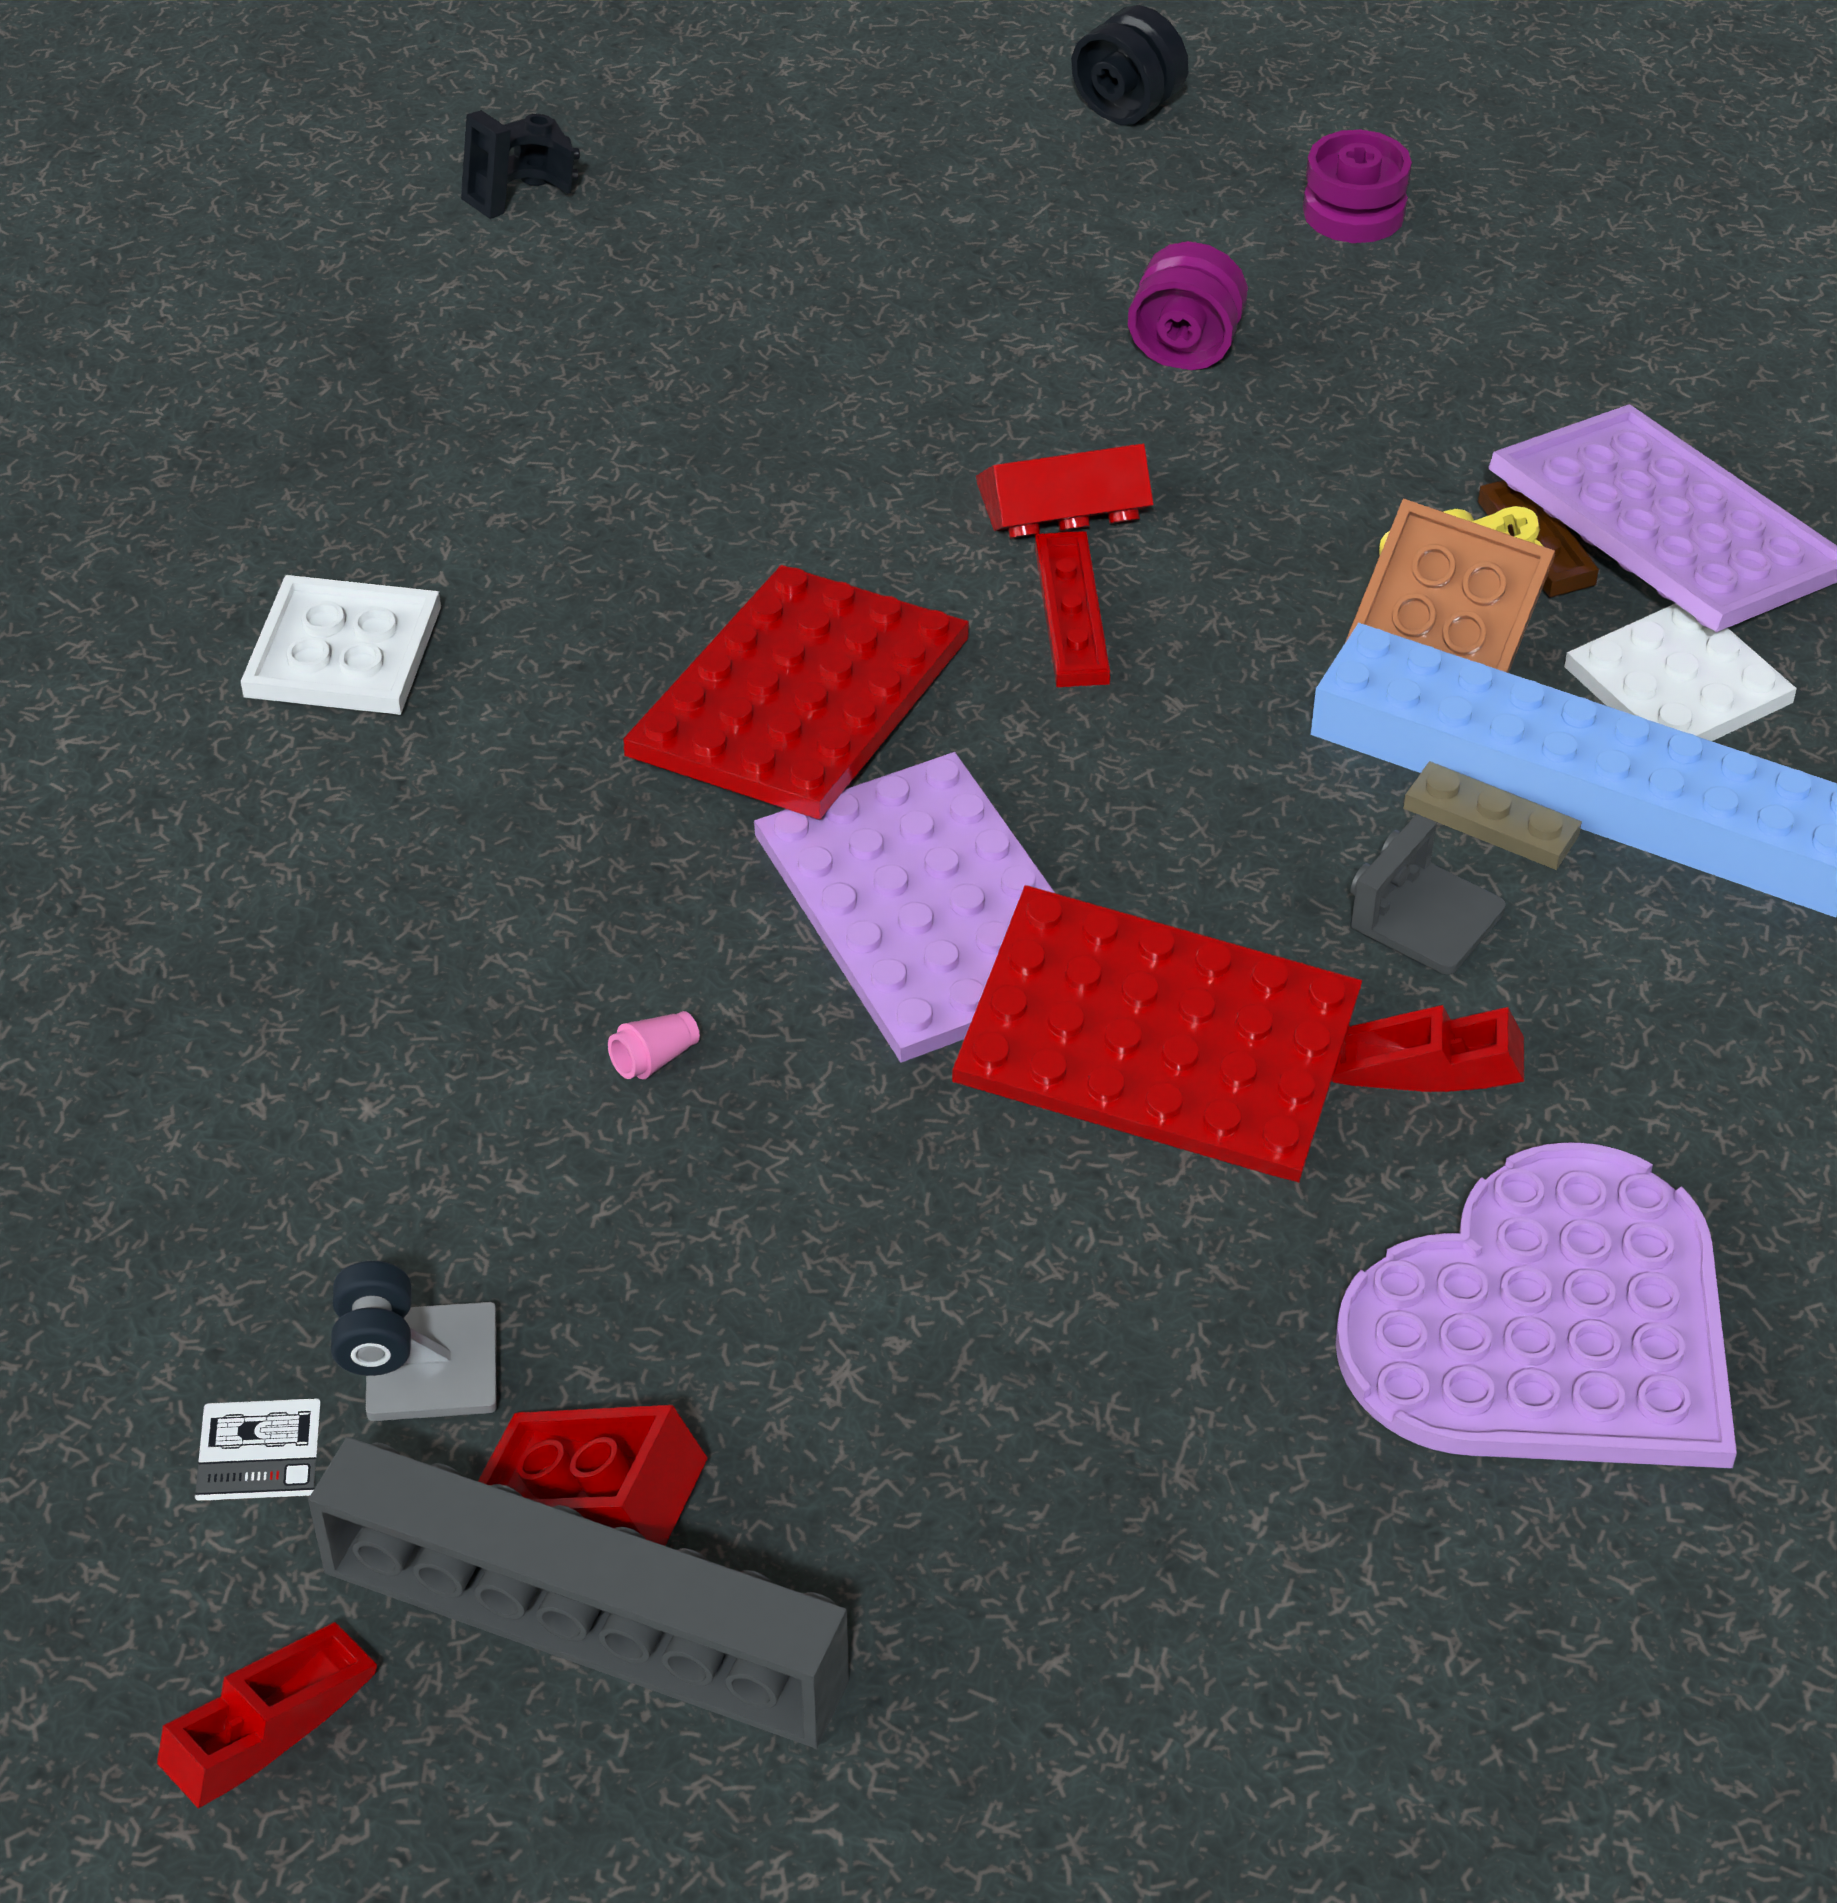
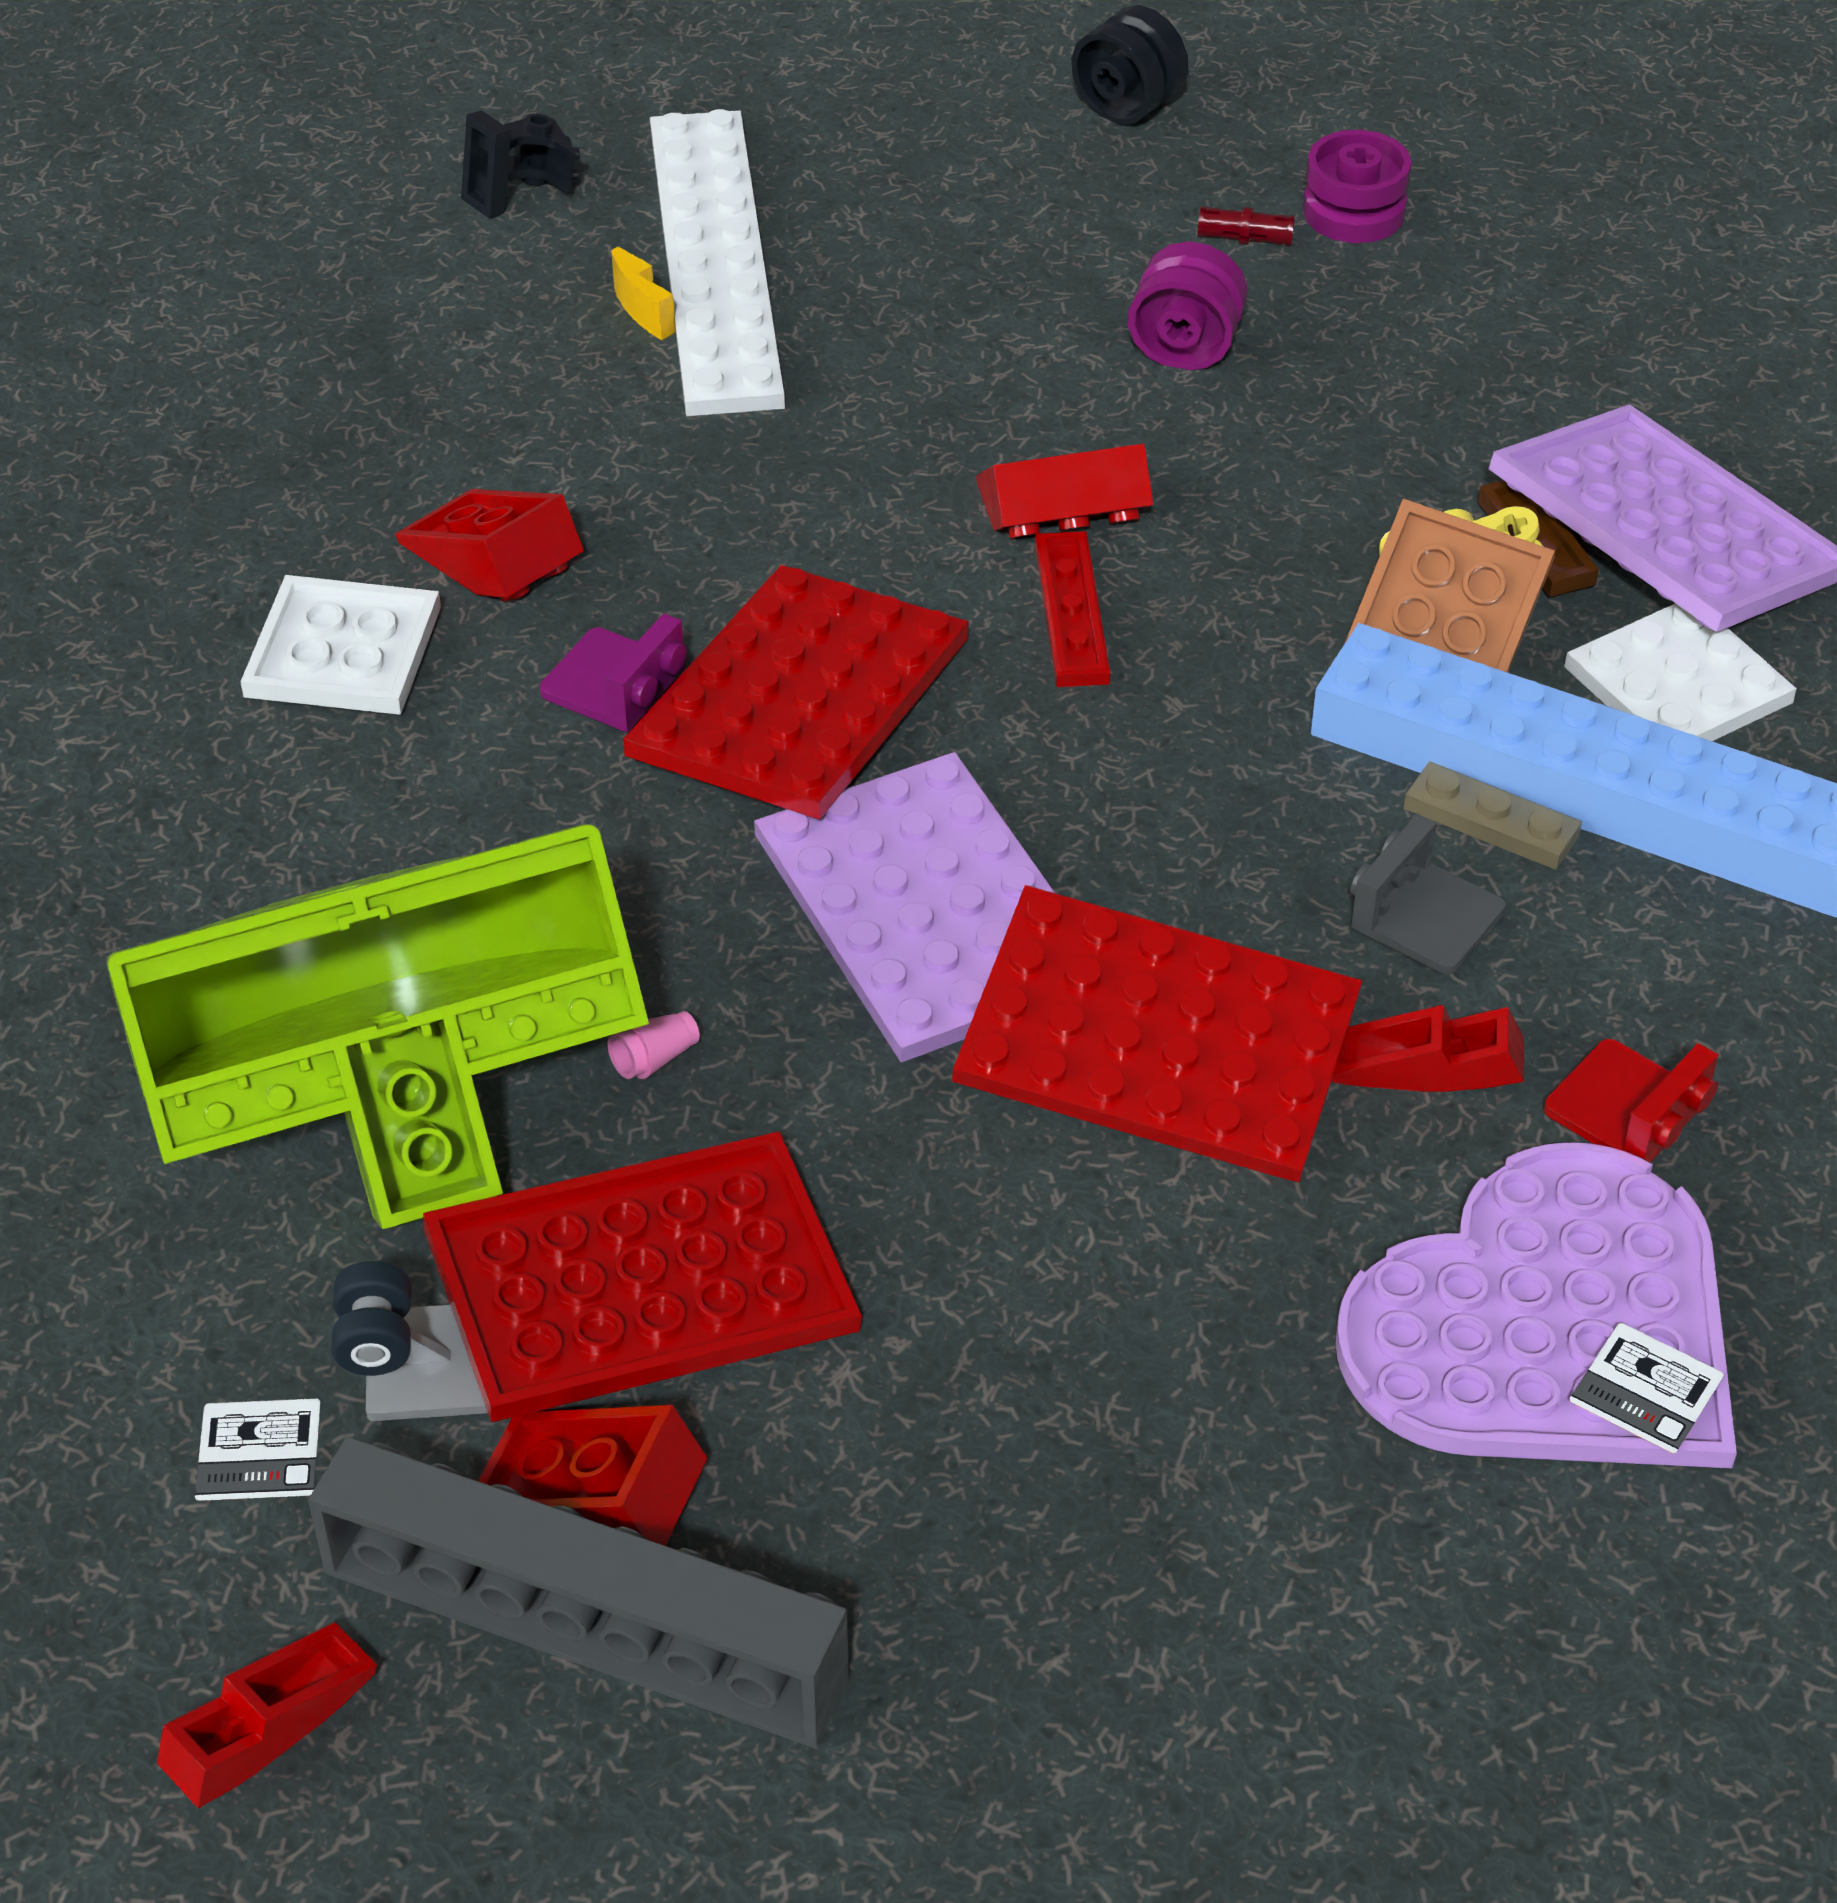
none -> lime piece [107,824,649,1229]
none -> red slope [395,489,584,601]
none -> red plate [423,1131,862,1423]
none -> magenta bracket [540,613,687,733]
none -> yellow slope [611,246,675,341]
none -> white plate [650,109,785,416]
none -> dark red pin [1197,206,1295,246]
none -> red bracket [1544,1039,1719,1163]
none -> sticker [1570,1323,1724,1453]

